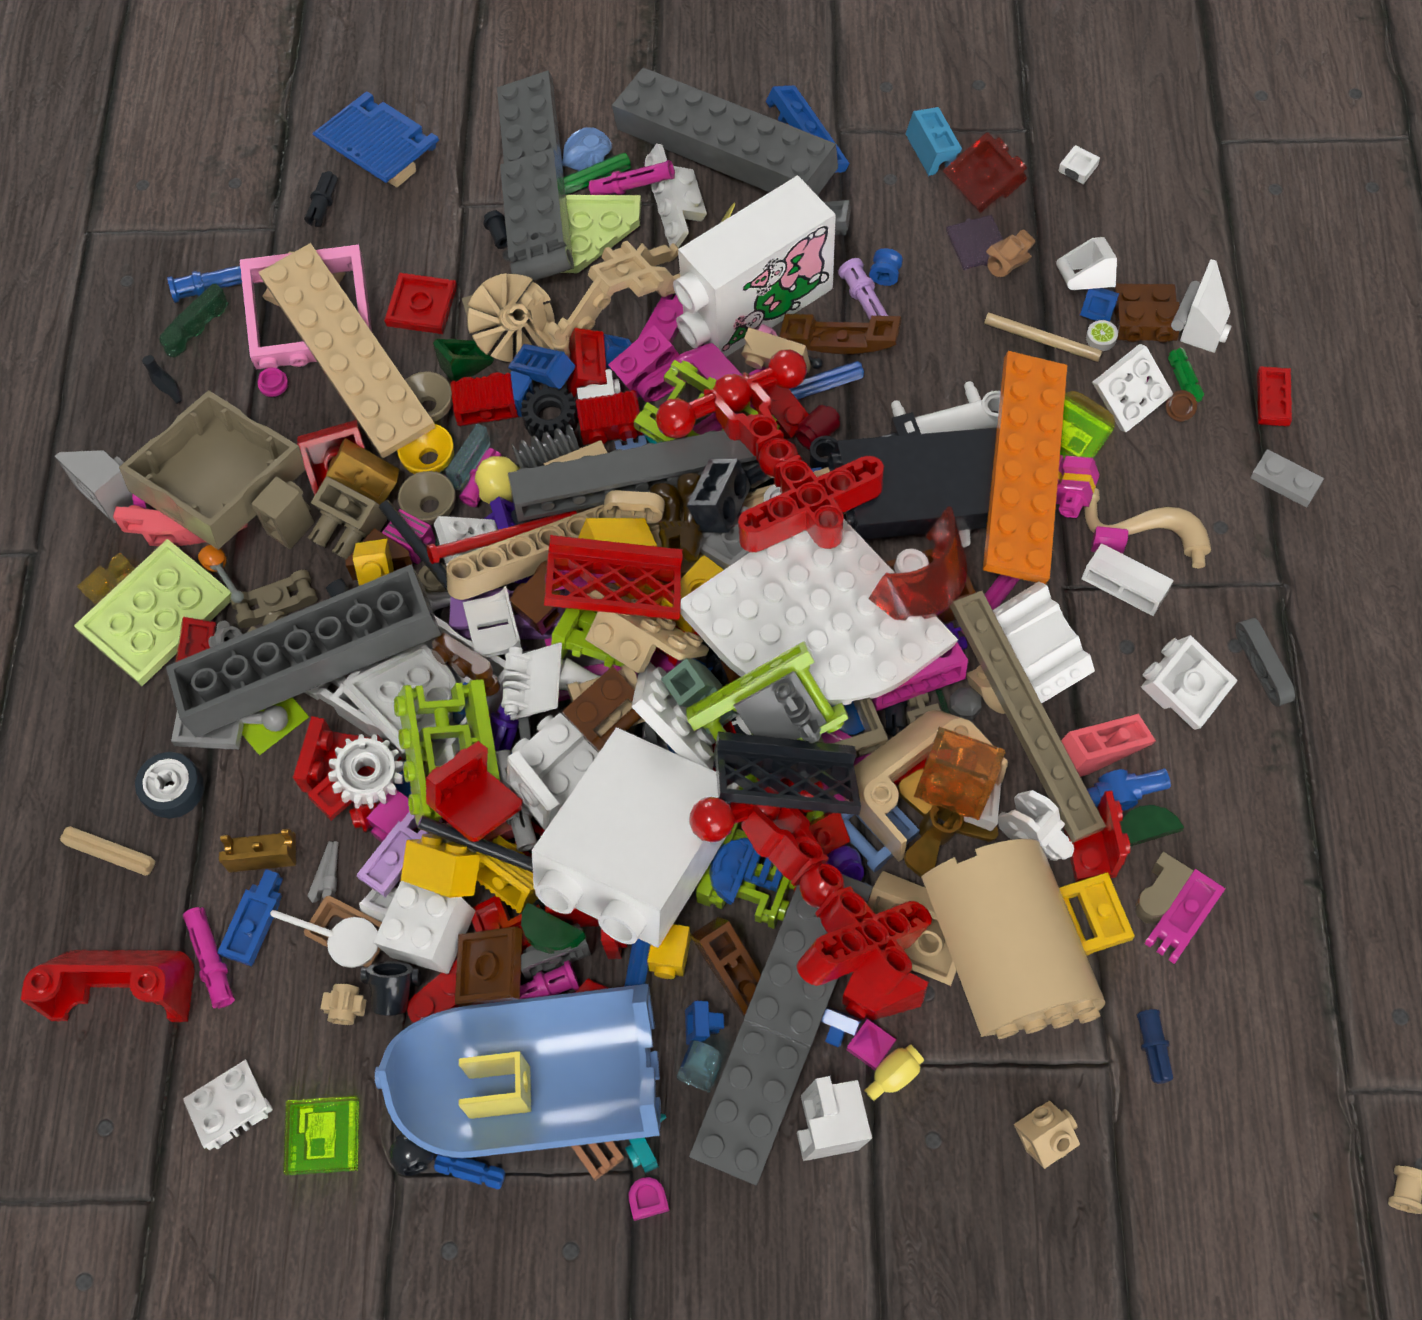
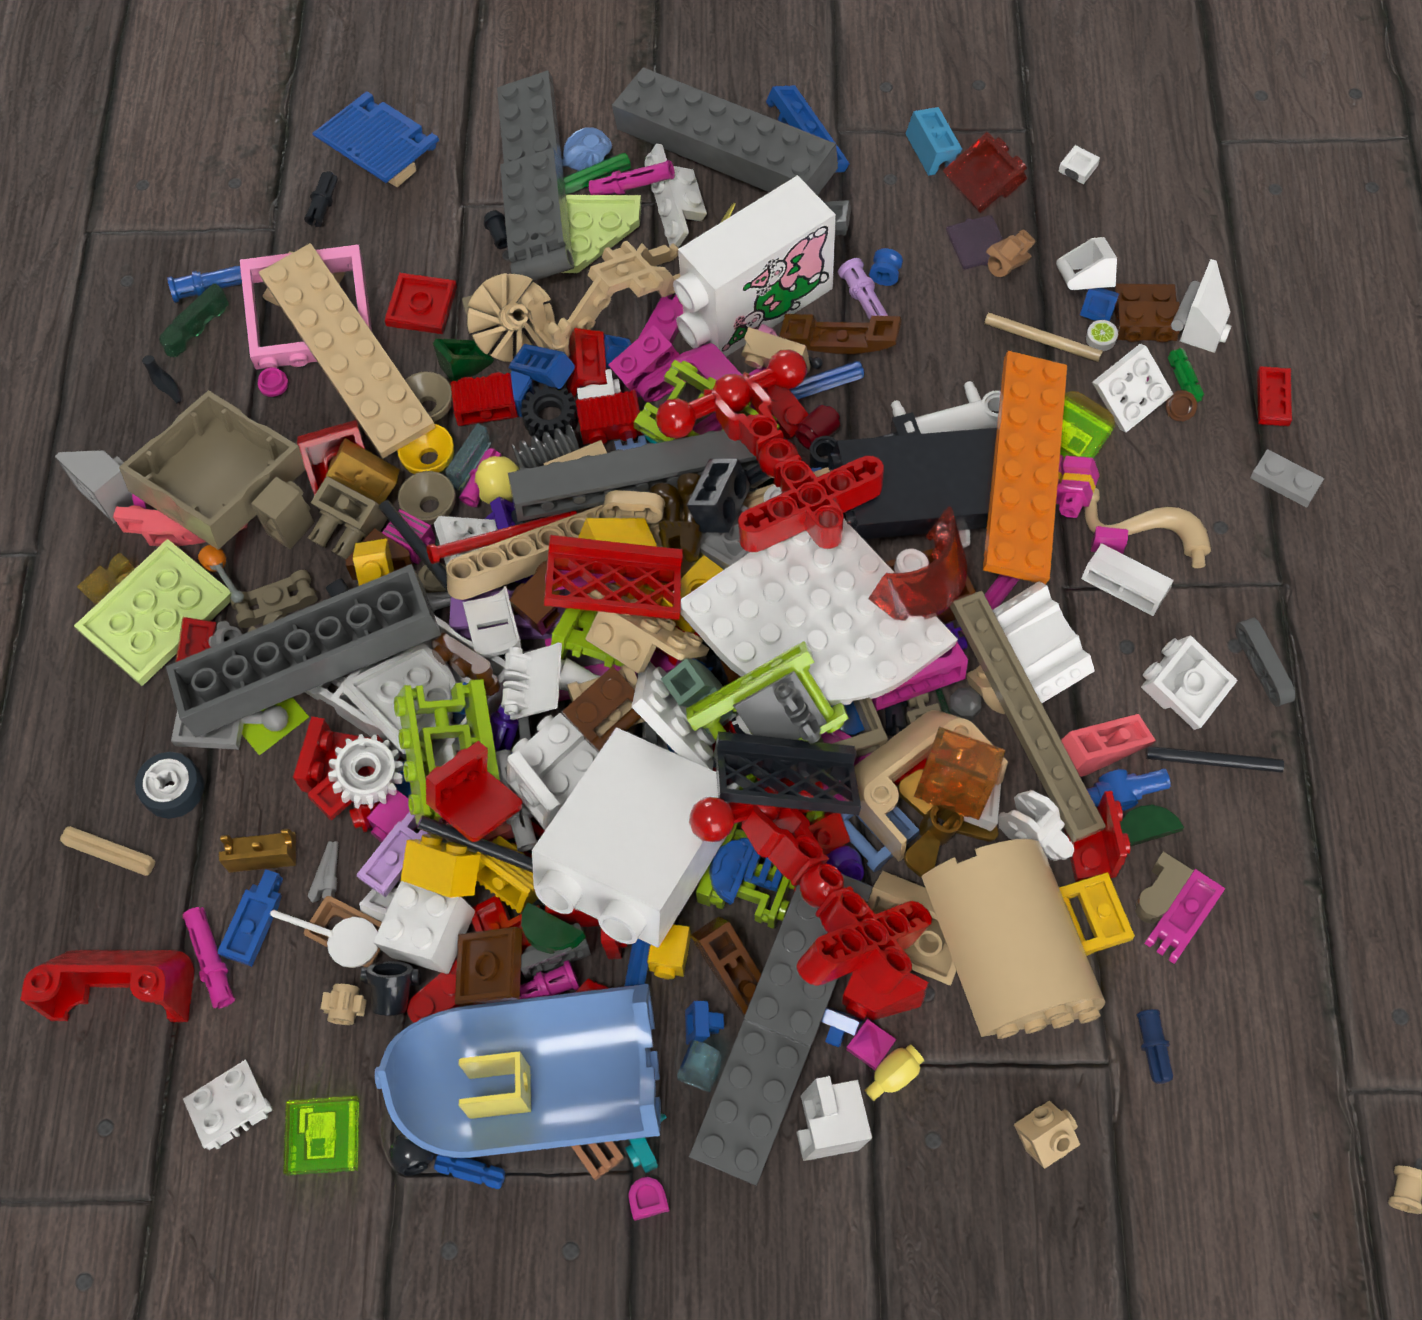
none -> black bar [1146,746,1284,773]

